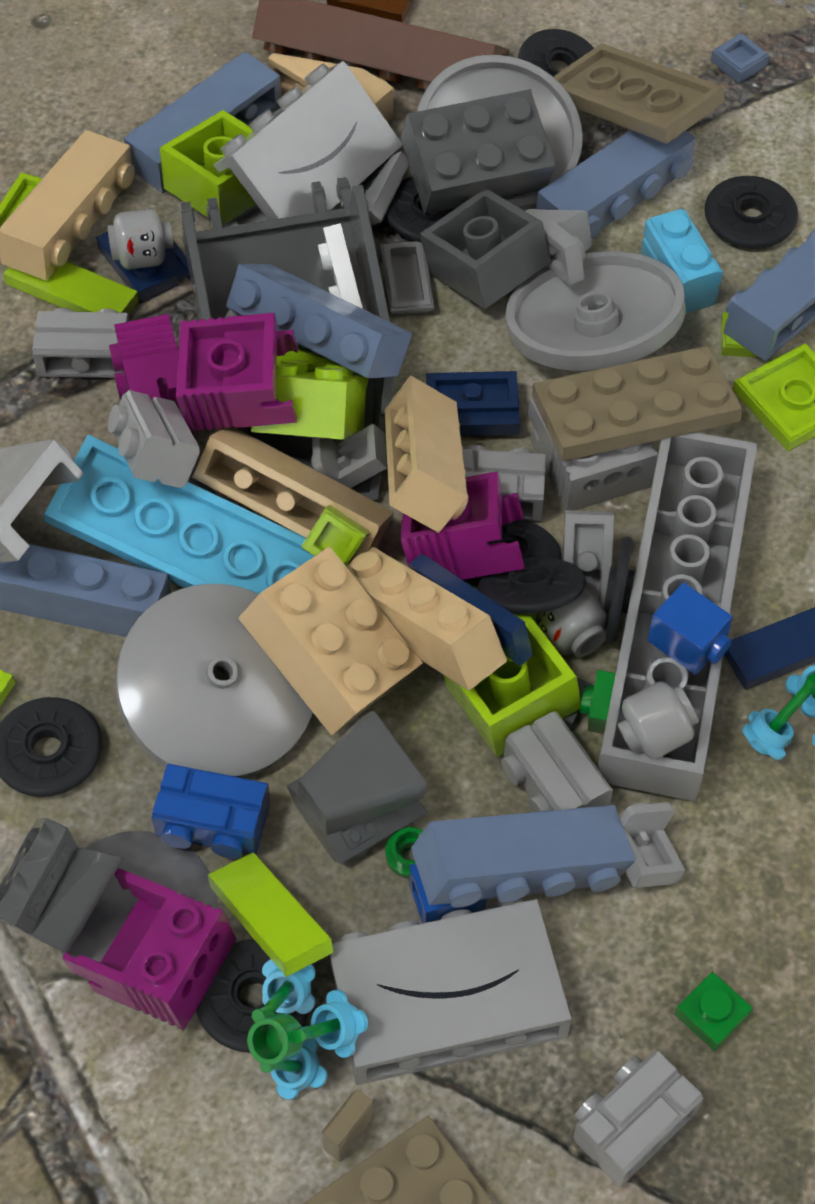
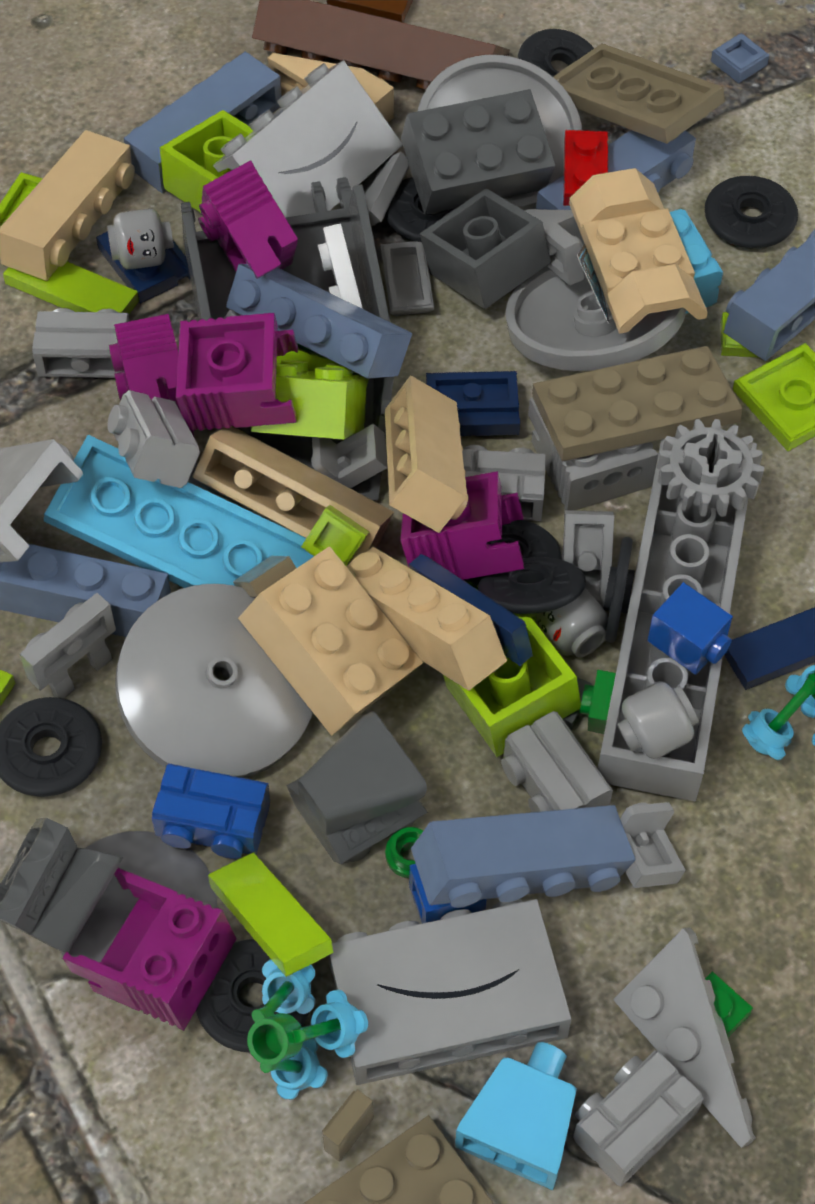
none -> light grey plate [20,593,116,698]
none -> magenta piece [198,160,298,279]
none -> dark tan tile [233,556,296,598]
none -> medium azure torso [455,1042,577,1190]
none -> red plate [563,130,608,206]
none -> tan piece [569,168,708,334]
none -> sticker [577,244,609,323]
none -> light grey wing [613,928,756,1148]
none -> light grey gear [657,419,764,517]

